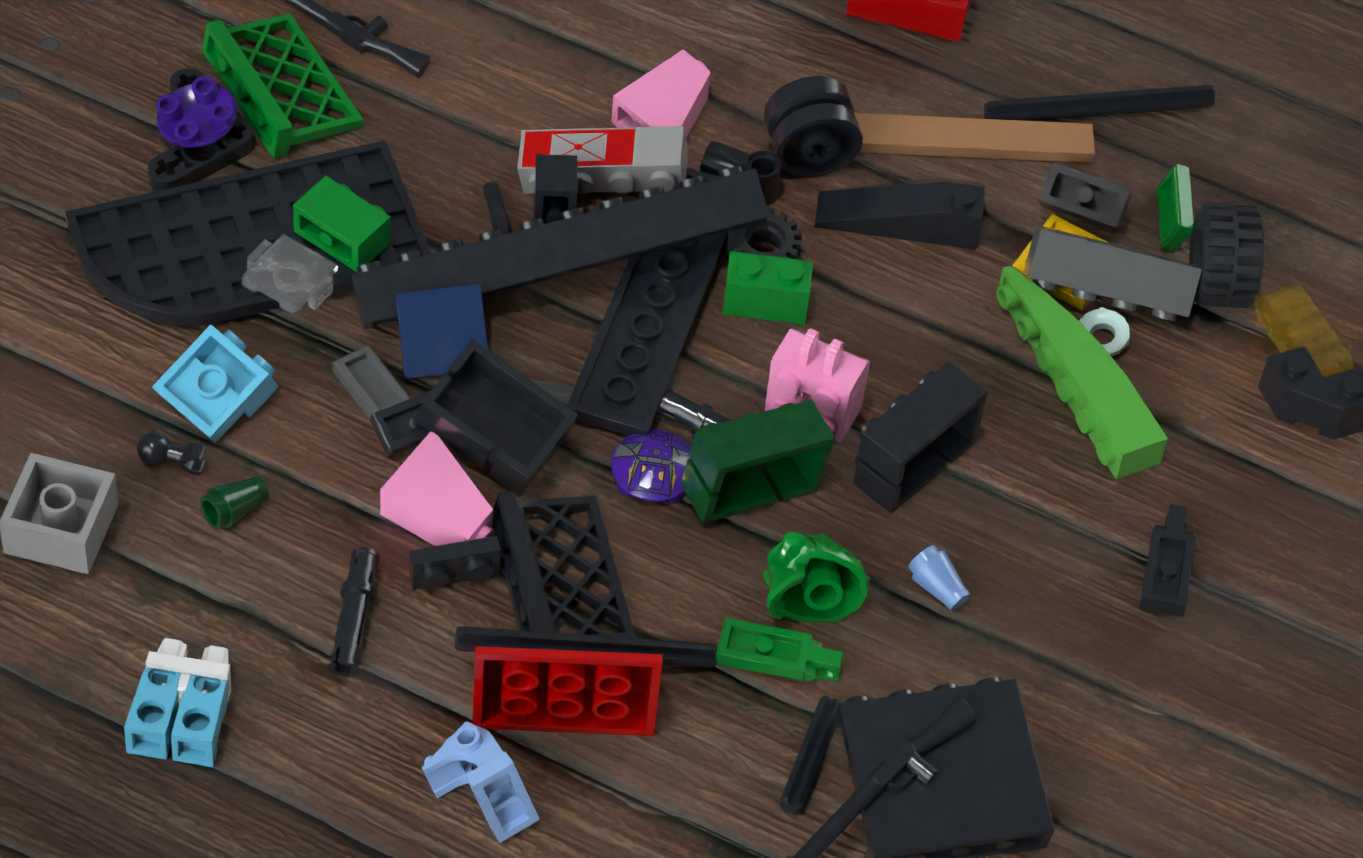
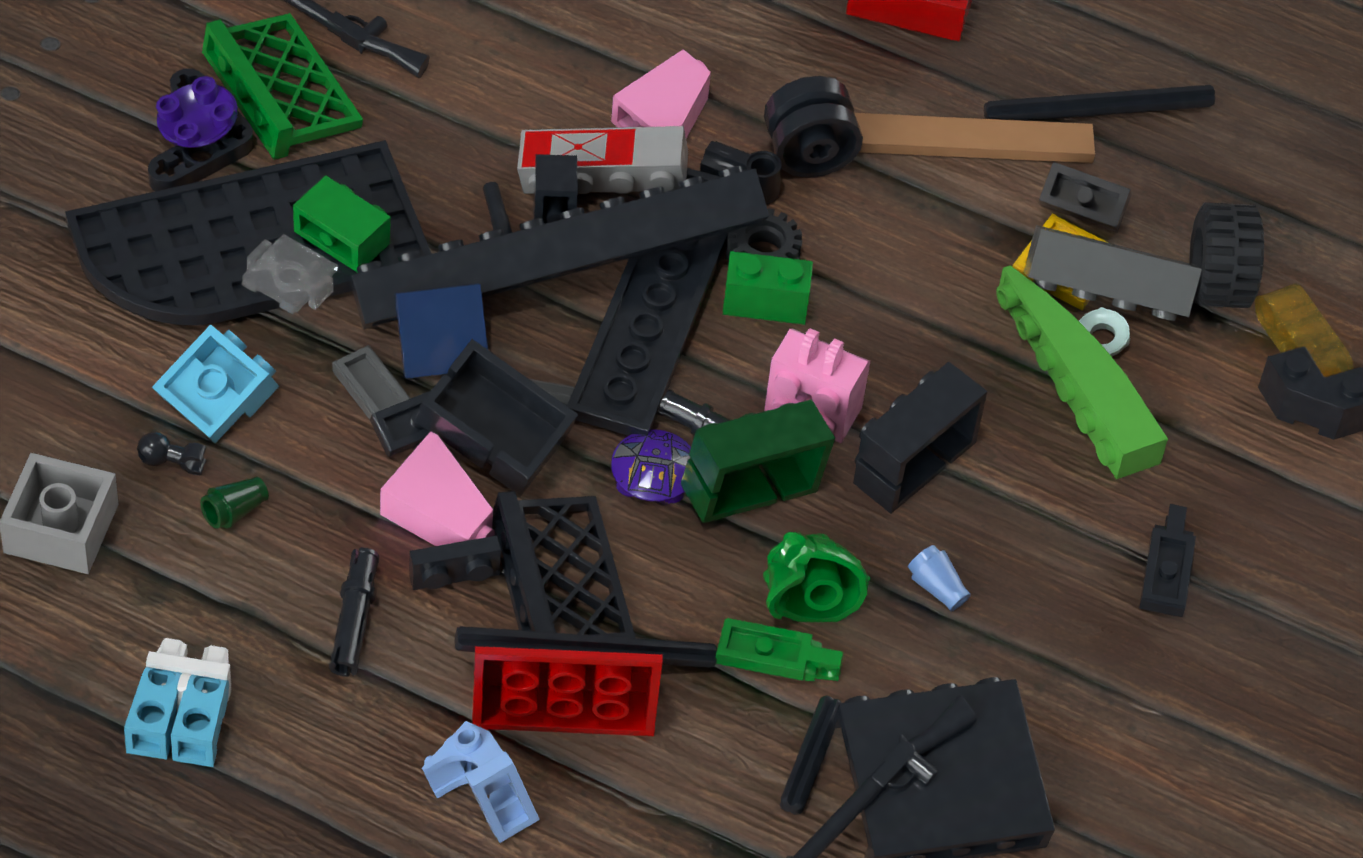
black wedge [814,178,985,250] -> none
green tile [1156,164,1194,253] -> none

